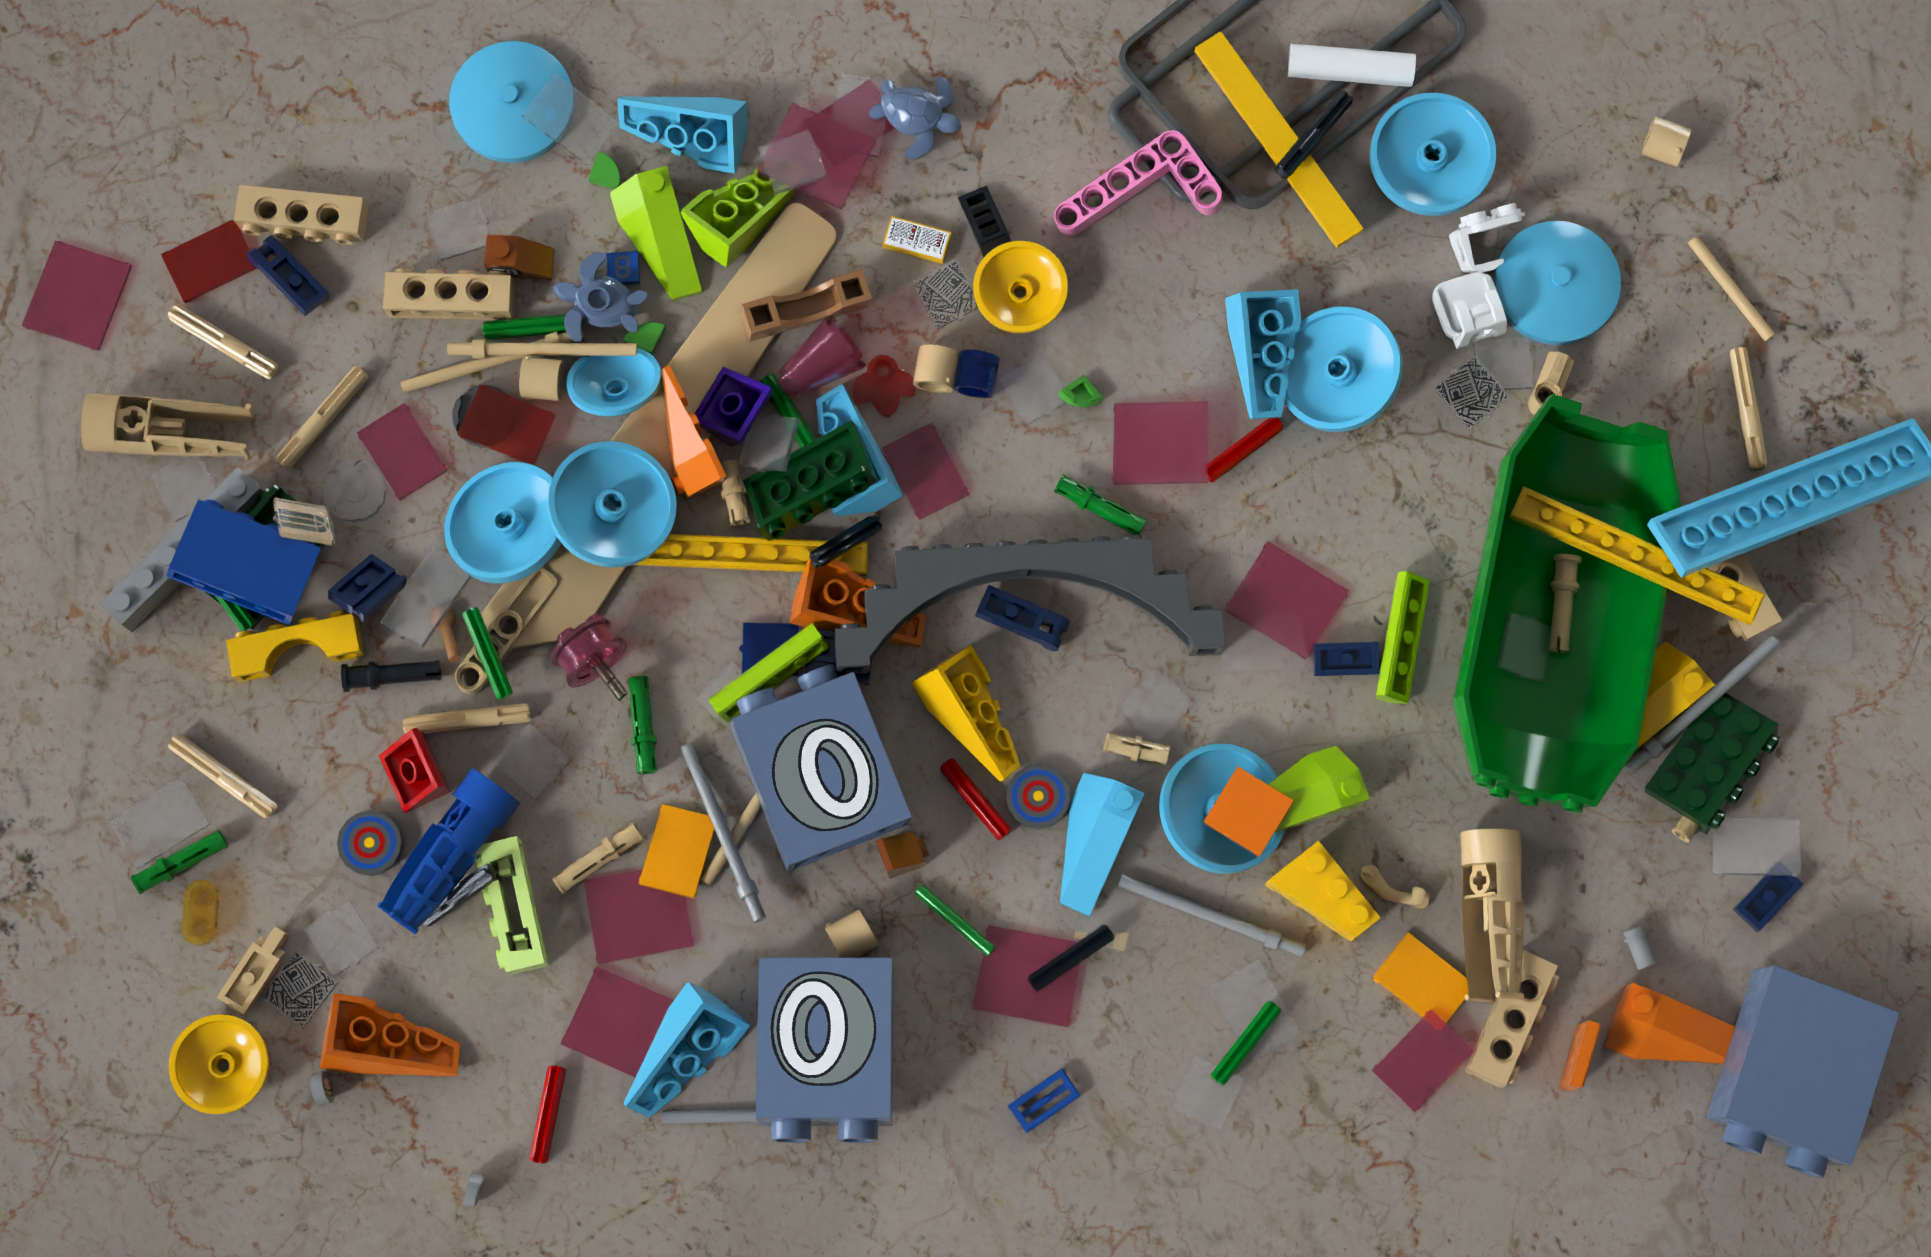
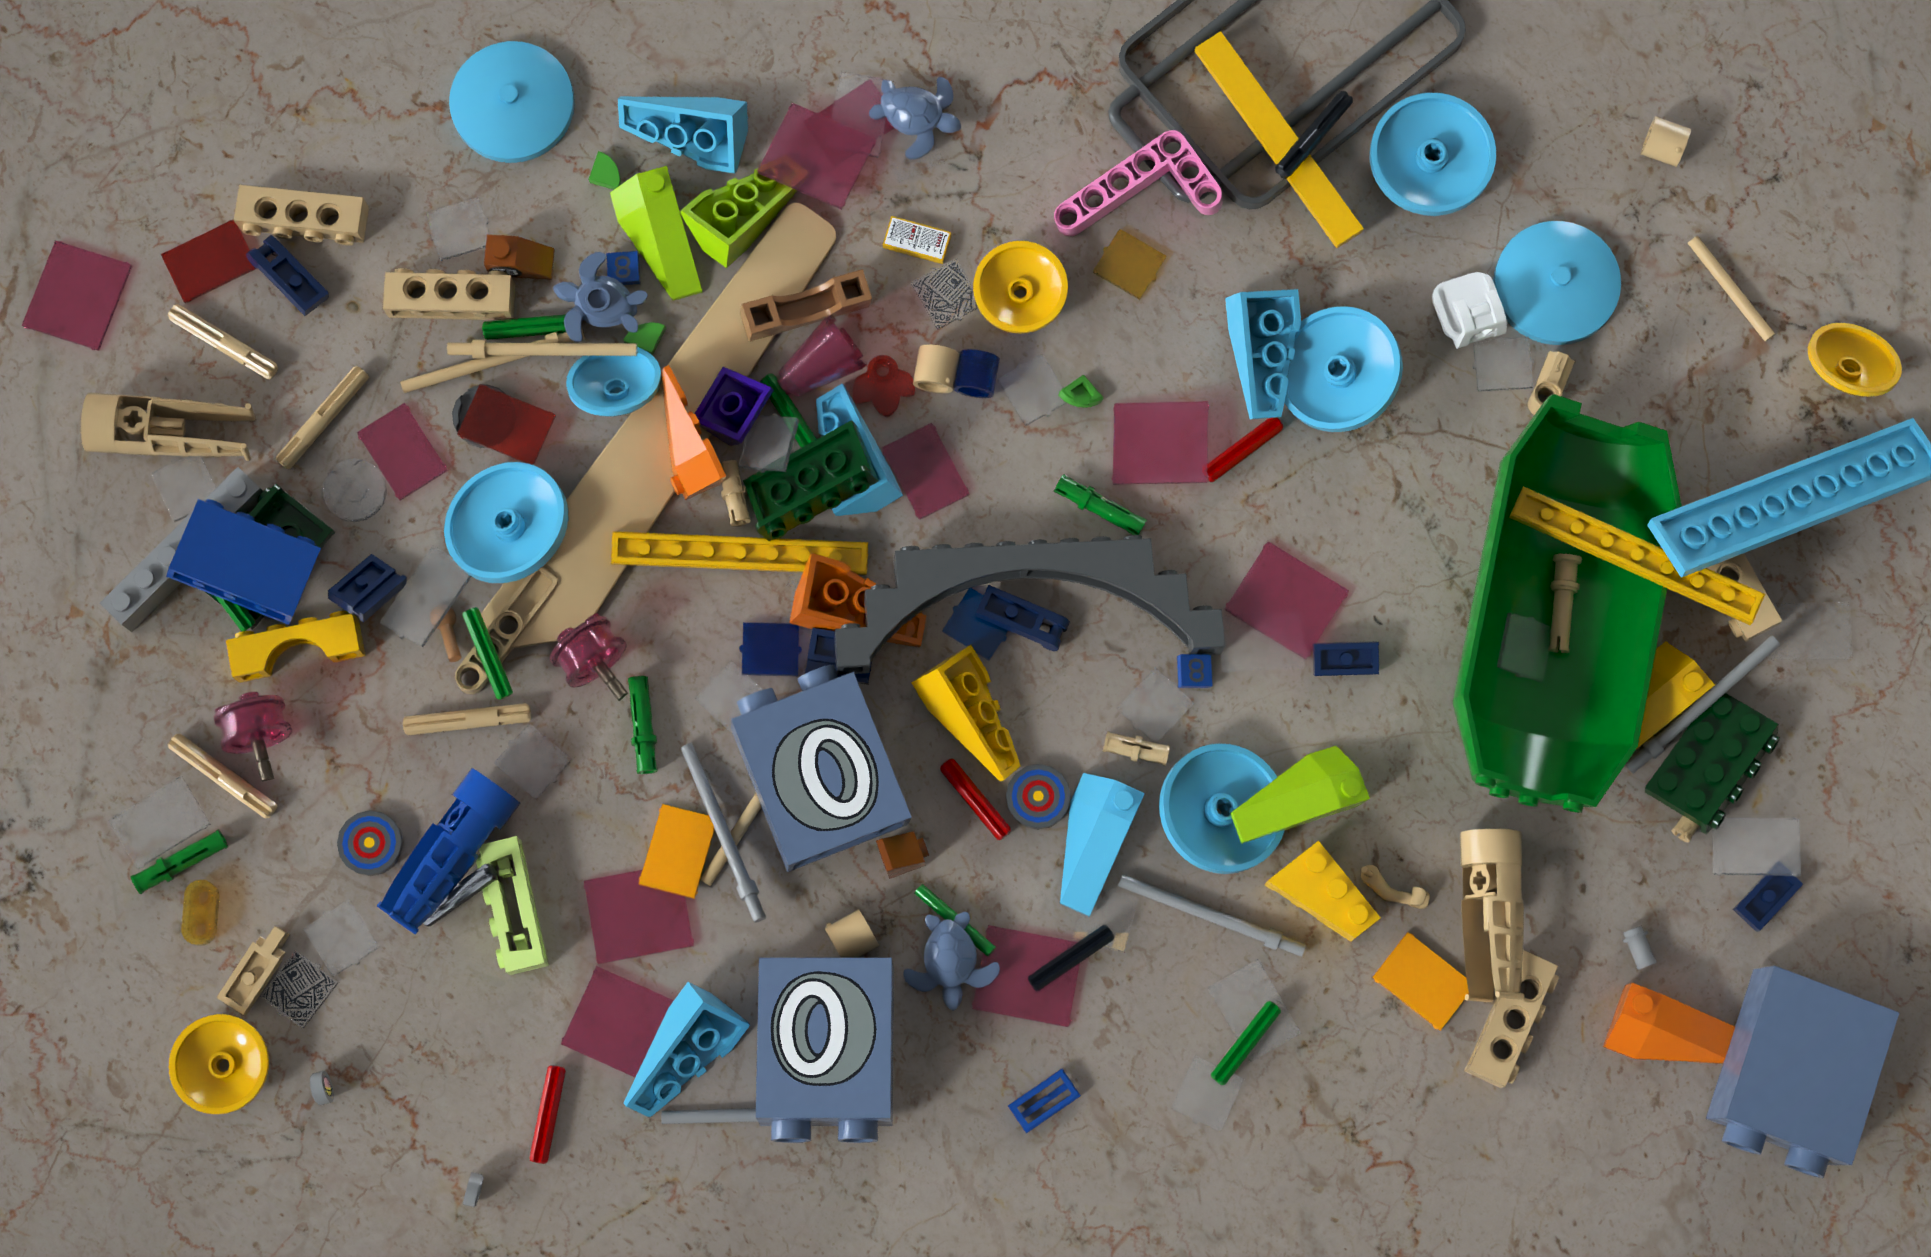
clear piece [273,498,336,546] -> none
orange wedge [320,993,461,1077] -> none
black pin [341,660,441,693] -> none
red slope [378,728,450,813] -> none
tan piece [519,356,564,401] -> none
clear piece [522,73,619,166] -> none
medium azure dish [547,441,677,568] -> none
tan pin [551,822,644,894] -> none
lime brick [708,623,830,722] -> none
clear piece [758,130,827,195] -> none
black axle [809,515,882,567] -> none
black slope [958,186,1011,257] -> none
orange tile [1203,766,1294,857] -> none
white brick [1288,44,1416,87] -> none
clear pink piece [1372,1009,1474,1112] -> none
lime brick [1375,571,1430,704] -> none
clear piece [1434,355,1510,430] -> none
white piece [1449,203,1525,273] -> none
orange tile [1559,1020,1601,1091] -> none
tan axle [1730,347,1768,470] -> none
none -> clear pink wheel [213,692,292,782]
none -> sand blue animal [904,912,1000,1011]
none -> clear blue piece [942,588,1008,661]
none -> clear yellow piece [1093,229,1166,300]
none -> blue tile [1177,654,1213,688]
none -> yellow dish [1808,323,1902,397]

